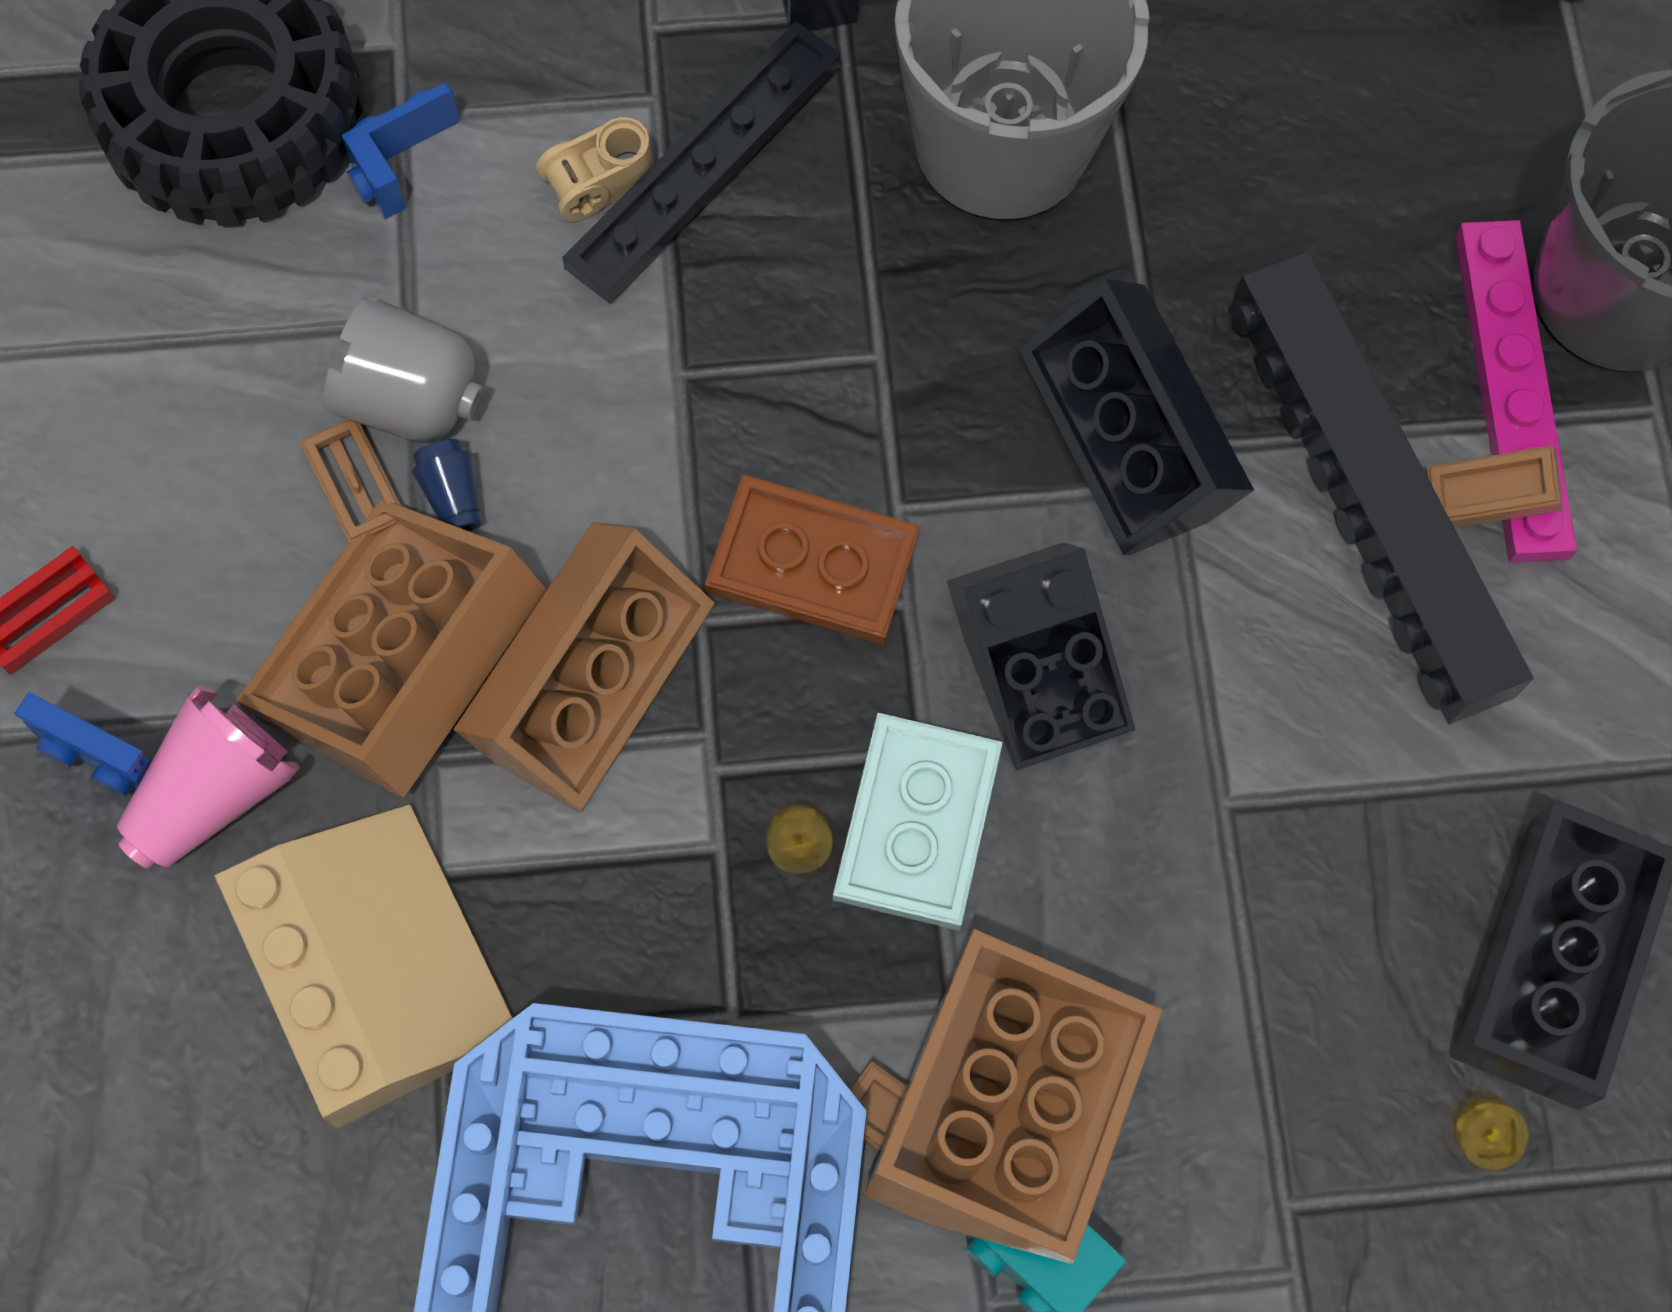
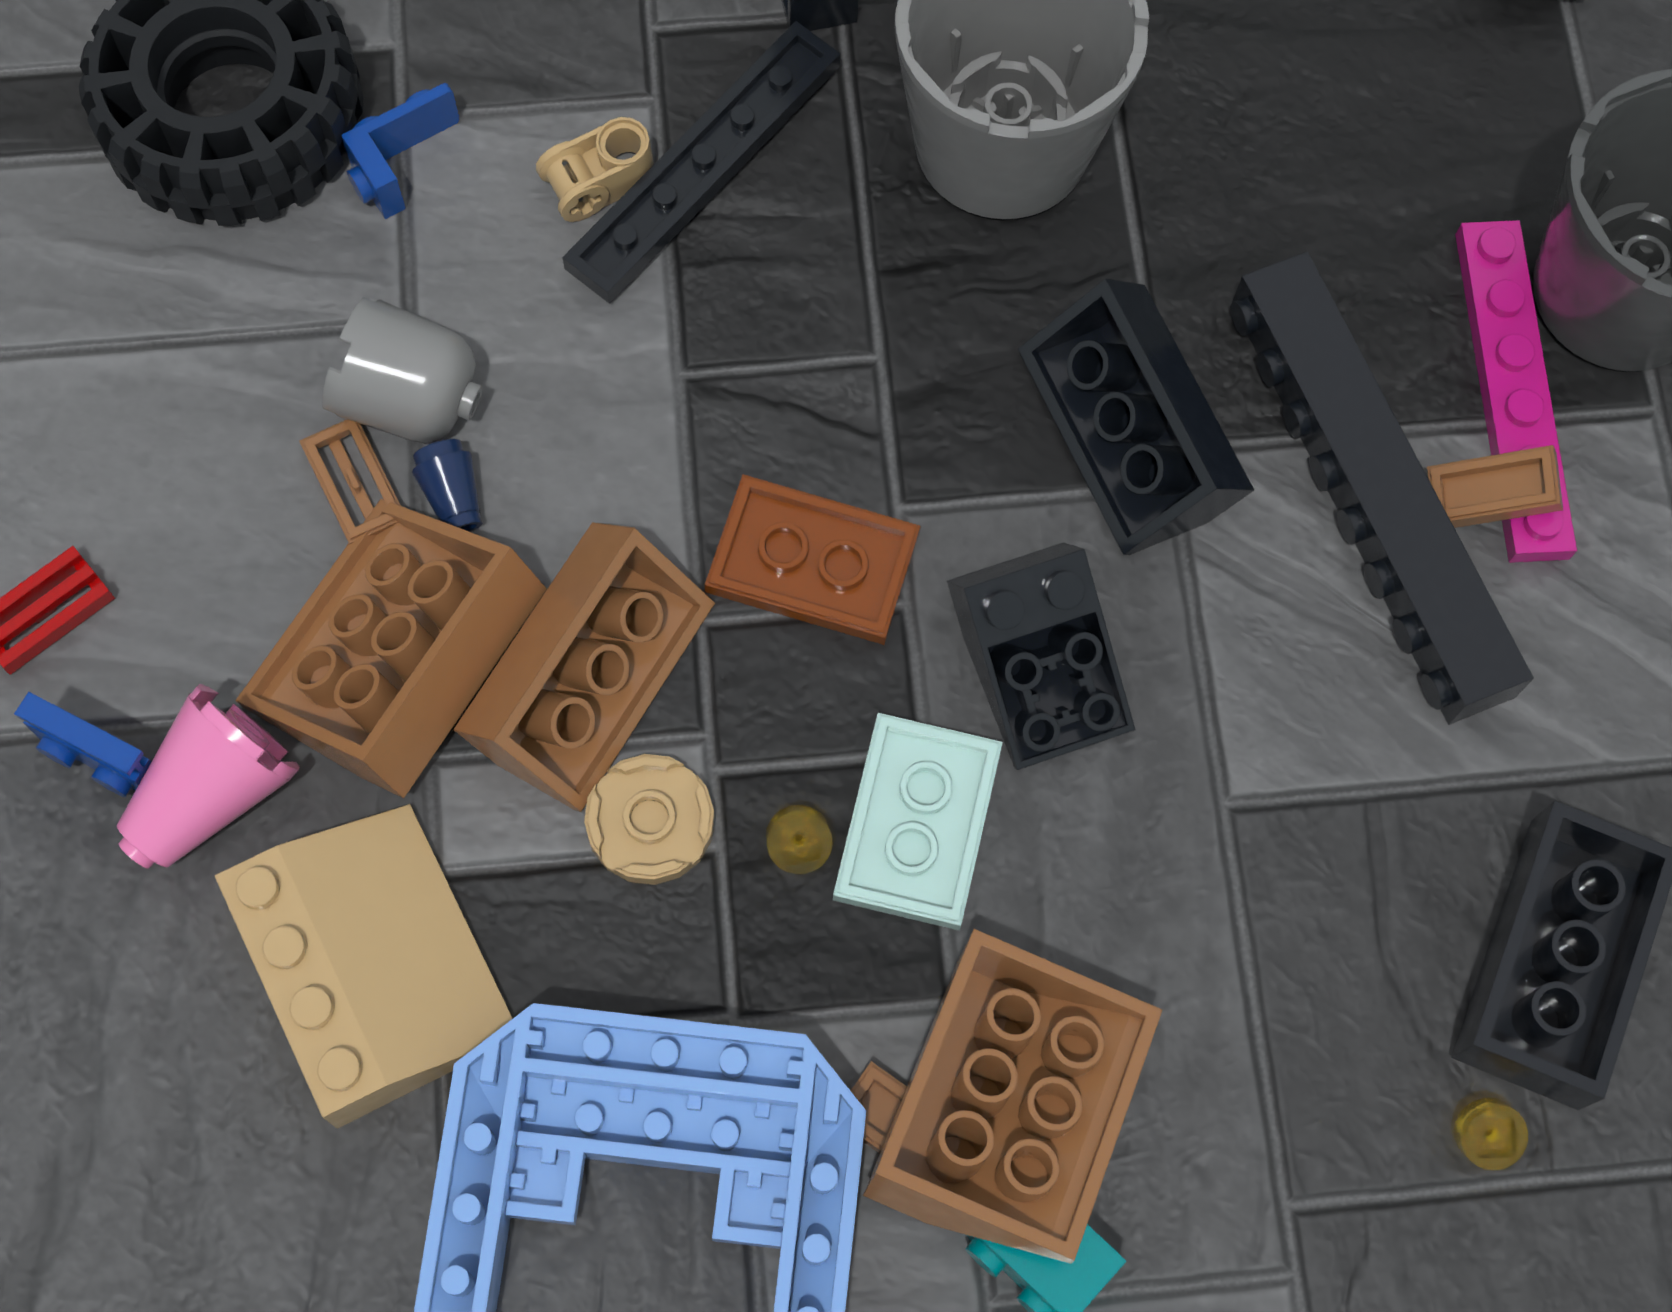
none -> tan tile [584,754,715,885]

